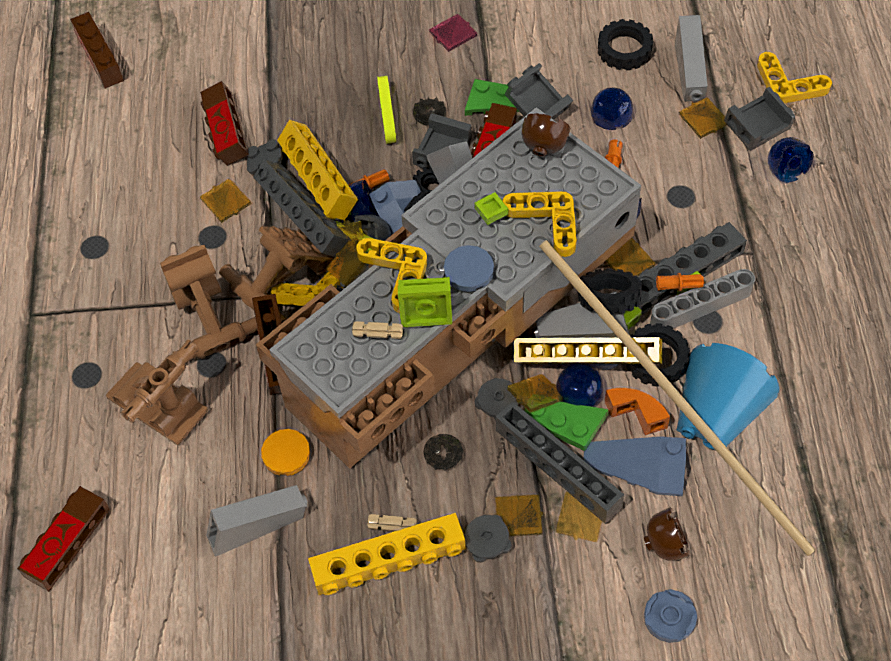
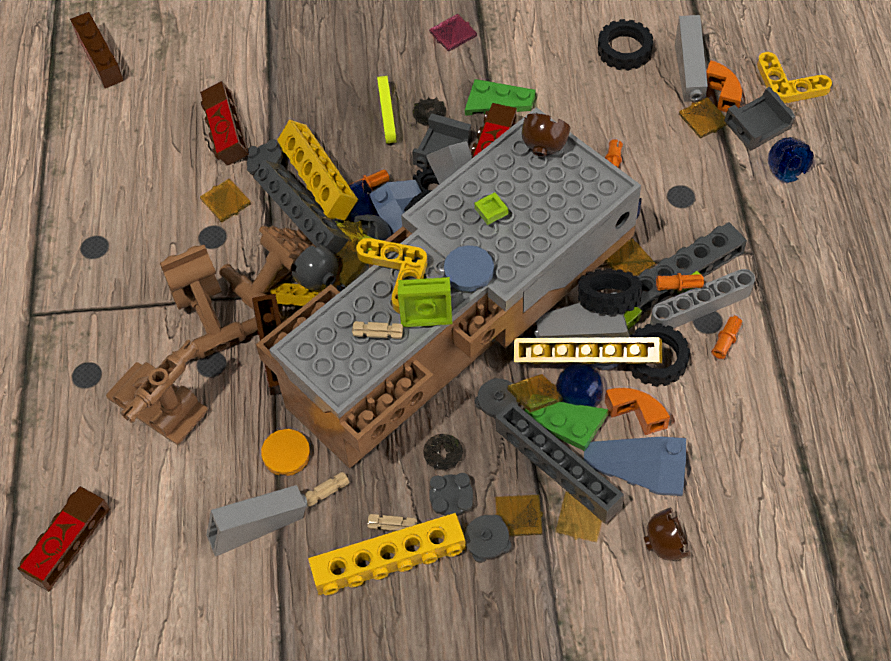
yellow beam [503,191,577,257] -> none
dark grey panel [504,63,573,120] -> none
tan piece [539,240,815,556] -> none
clear blue cylinder [590,87,633,130] -> none
sand blue tile [644,589,697,643] -> none
dark azure cone [676,343,780,449] -> none
none -> dark grey cylinder [292,244,339,291]
none -> tan axle [304,472,349,506]
none -> dark grey piece [429,473,473,516]
none -> orange brick [706,60,742,112]
none -> orange axle [711,315,742,359]

